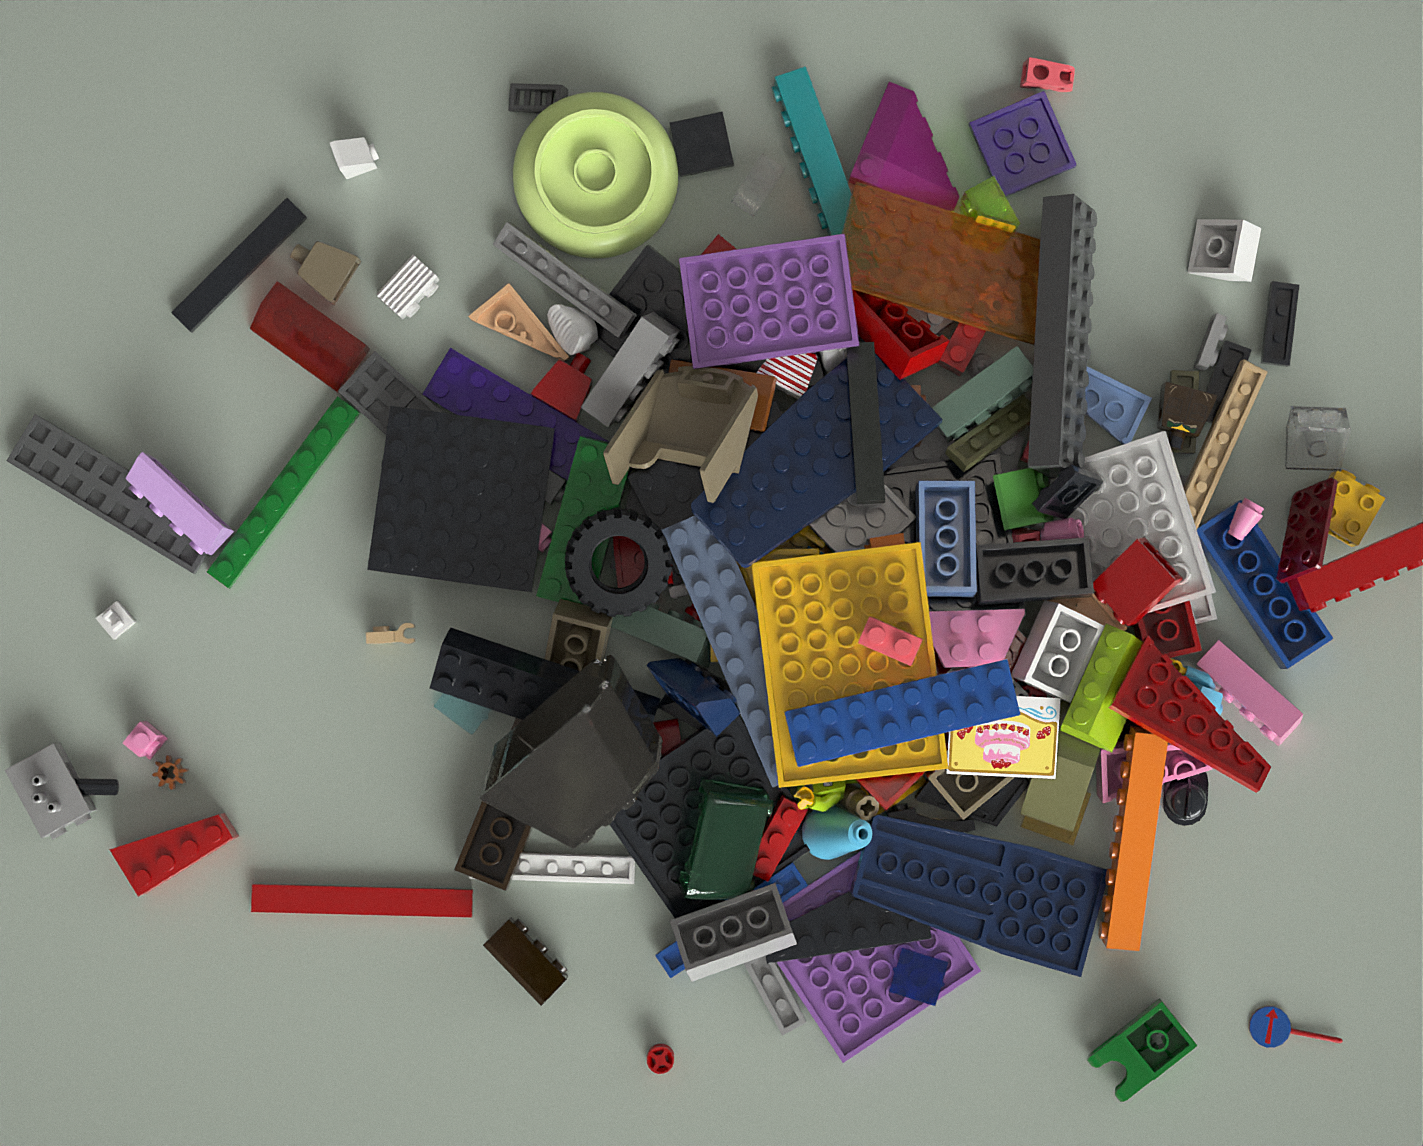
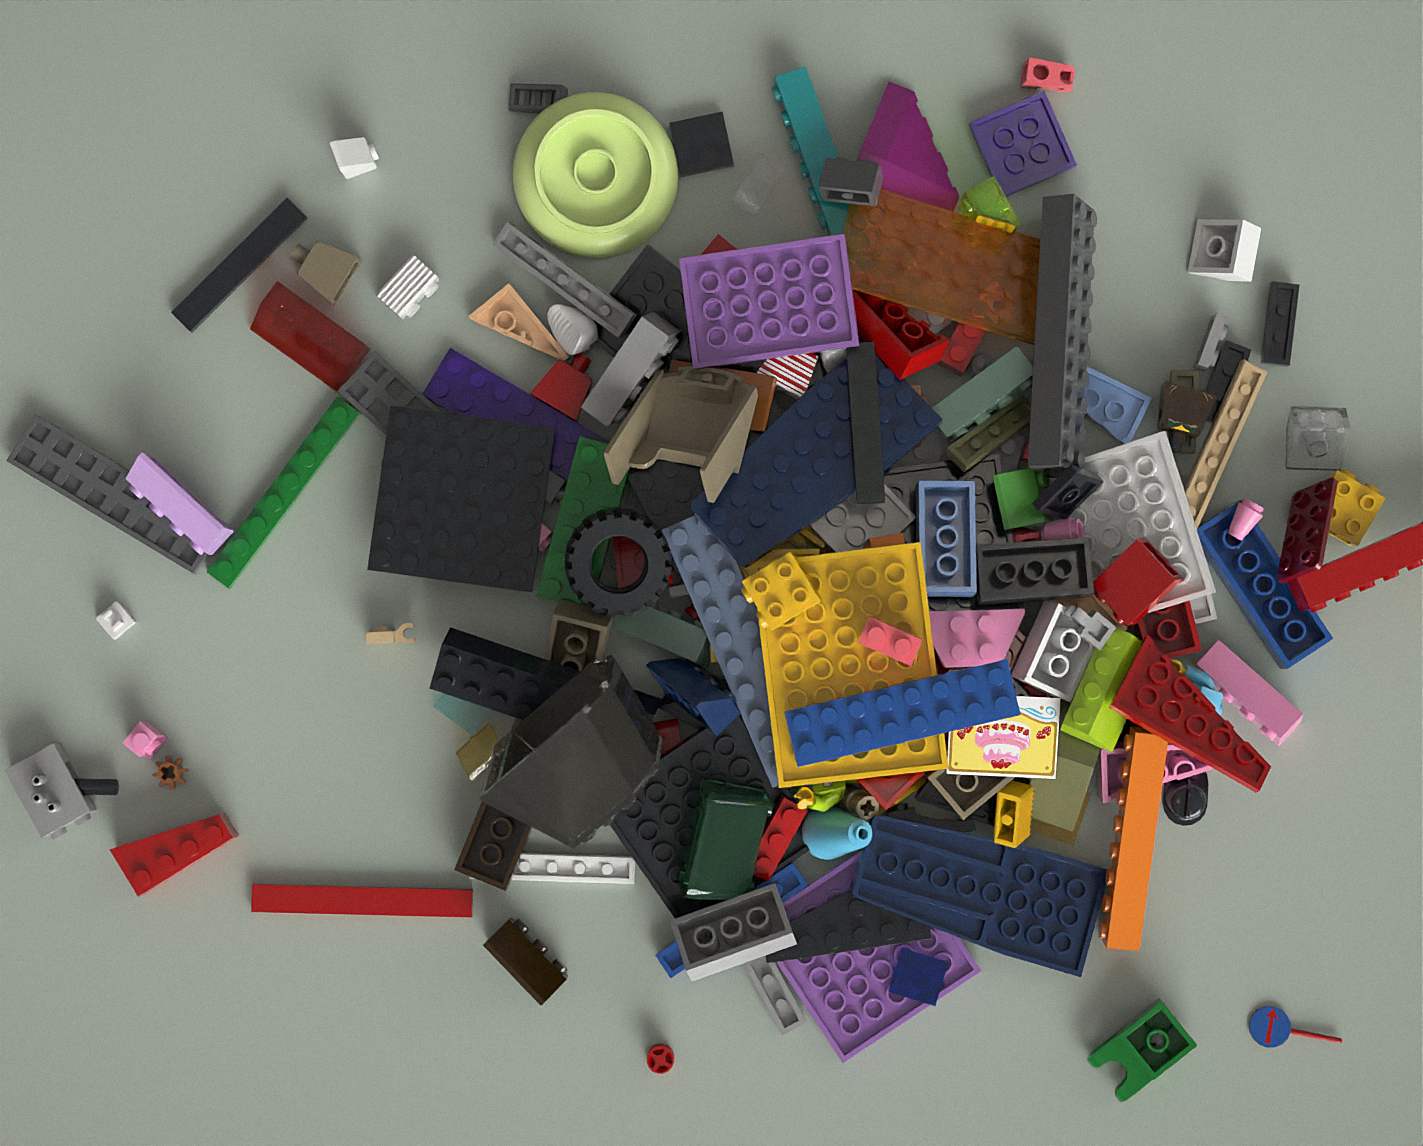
none -> clear yellow piece [456,722,505,780]
none -> yellow brick [741,551,822,630]
none -> dark grey brick [818,157,883,207]
none -> yellow brick [993,780,1035,848]
none -> light grey plate [1064,604,1116,650]

